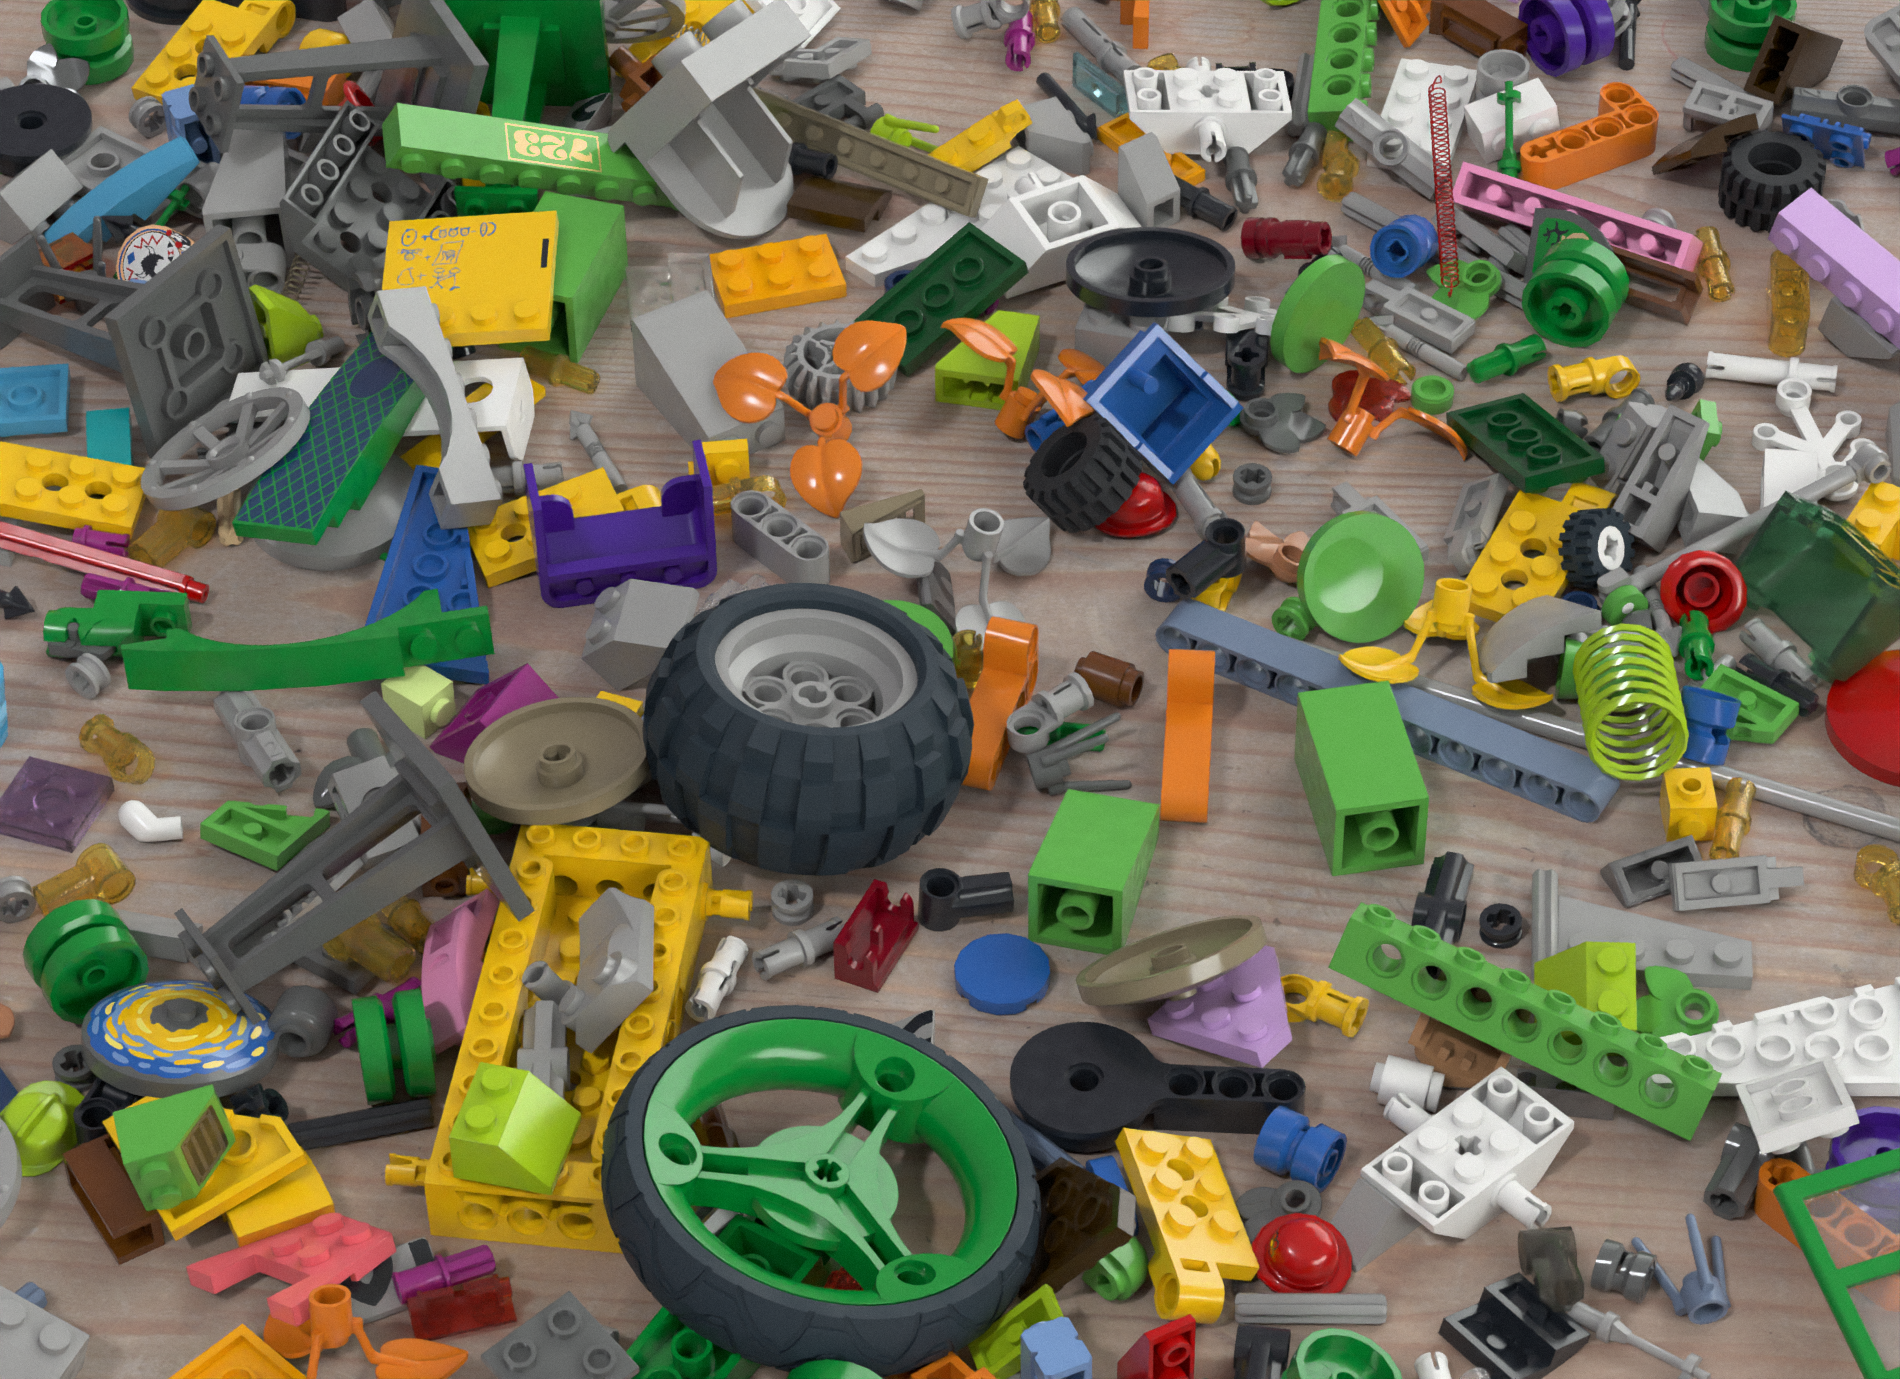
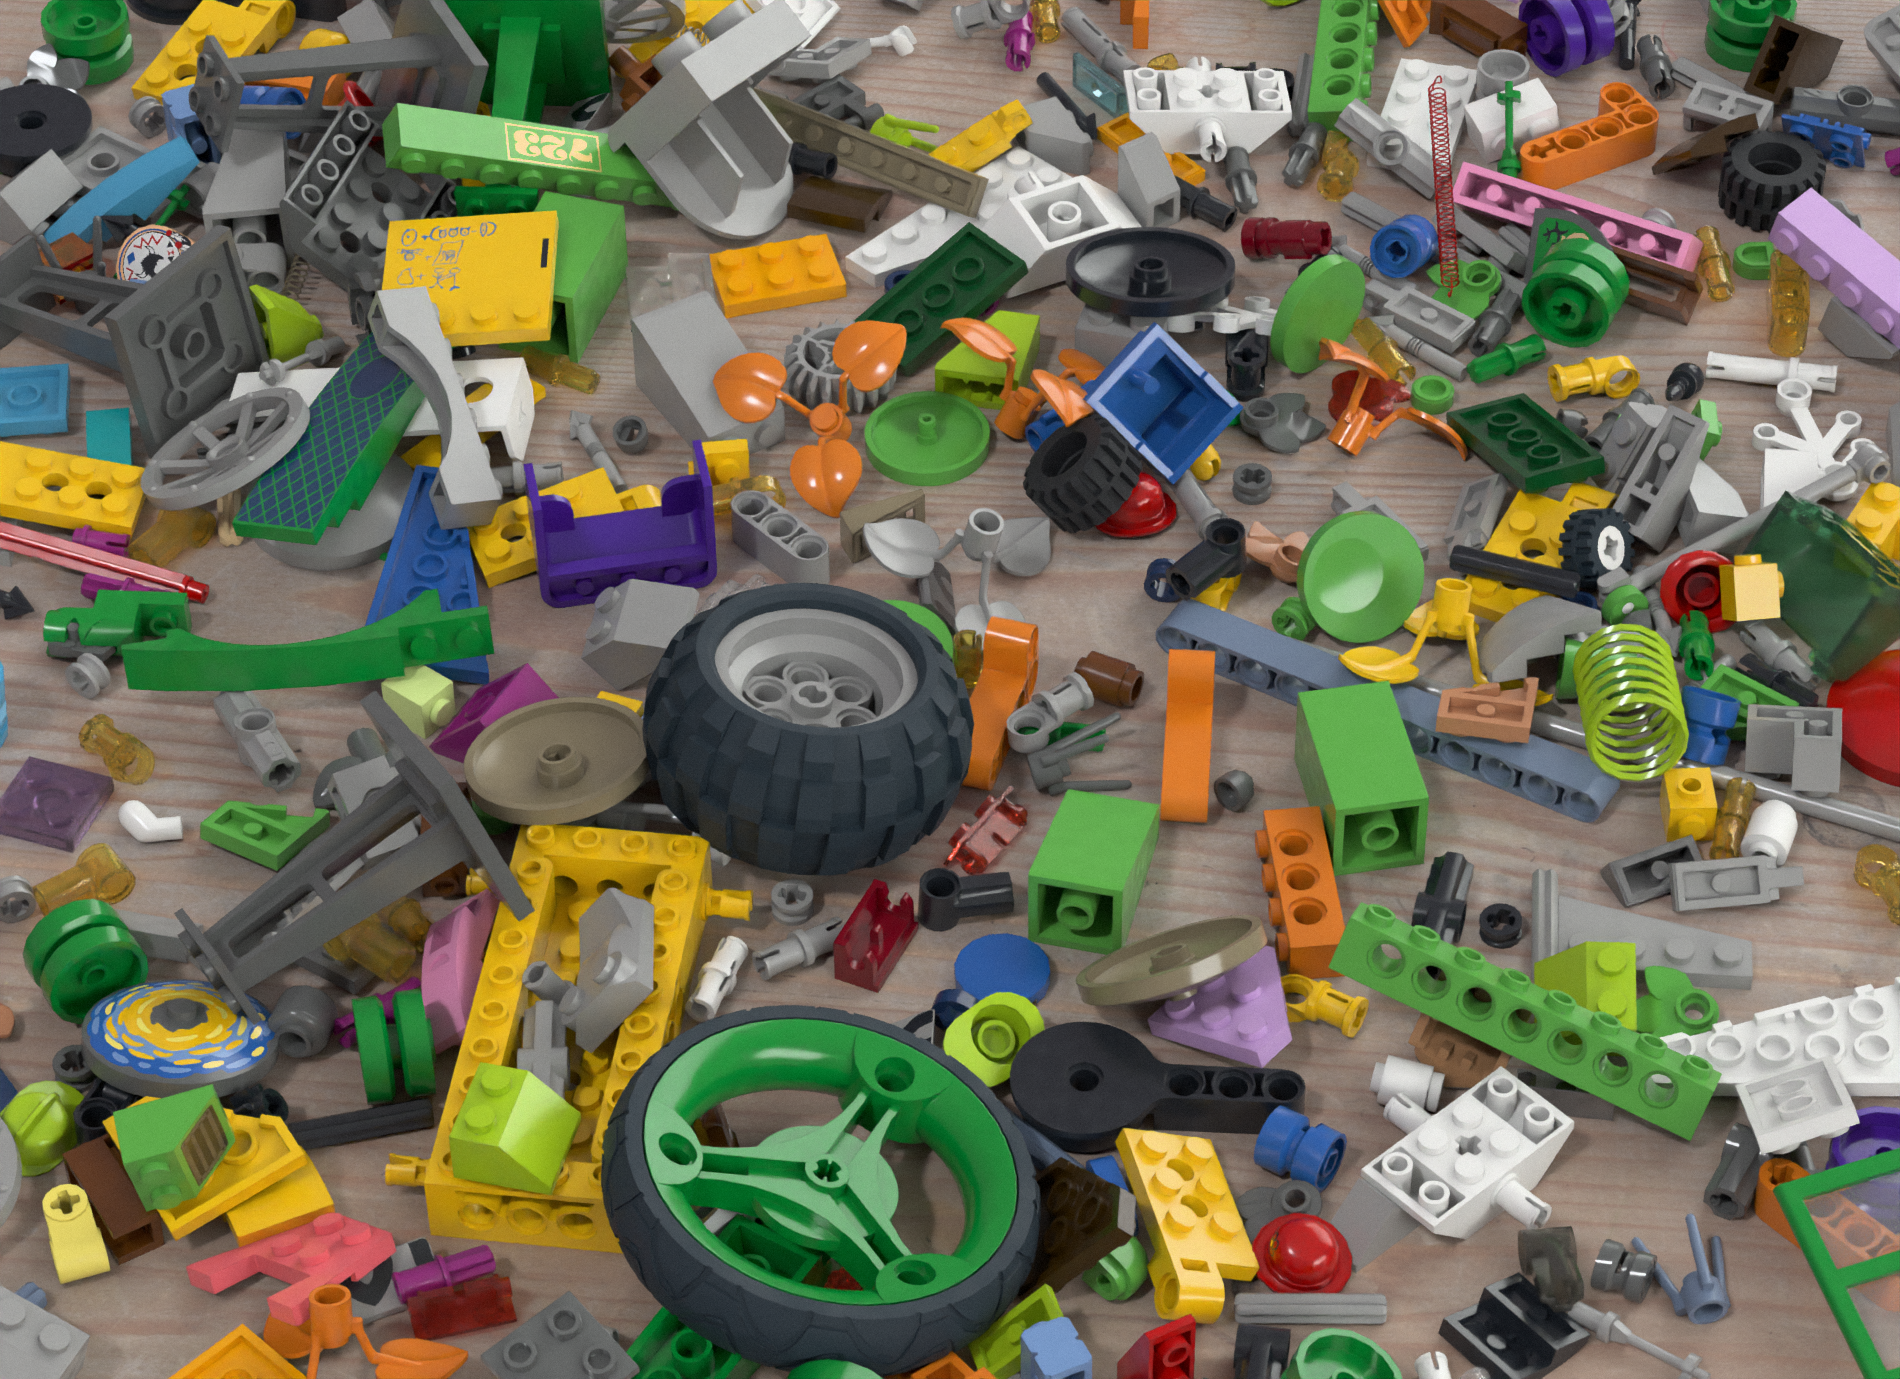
none -> light yellow piece [42,1184,110,1285]
none -> dark grey hinge [613,415,649,454]
none -> bright green piece [865,391,990,486]
none -> white hand [867,25,917,56]
none -> dark blue tile [931,989,978,1032]
none -> clear red hinge [943,785,1028,875]
none -> lime piece [943,992,1045,1087]
none -> dark grey hinge [1214,770,1254,811]
none -> orange brick [1255,806,1345,979]
none -> nougat wing [1435,677,1539,743]
none -> black axle [1449,544,1581,598]
none -> dark grey axle [1468,288,1521,357]
none -> dark grey pin [1637,34,1675,99]
none -> yellow brick [1719,554,1784,621]
none -> bright green tile [1732,242,1778,280]
none -> white brick [1740,800,1798,868]
none -> light grey brick [1745,704,1842,797]

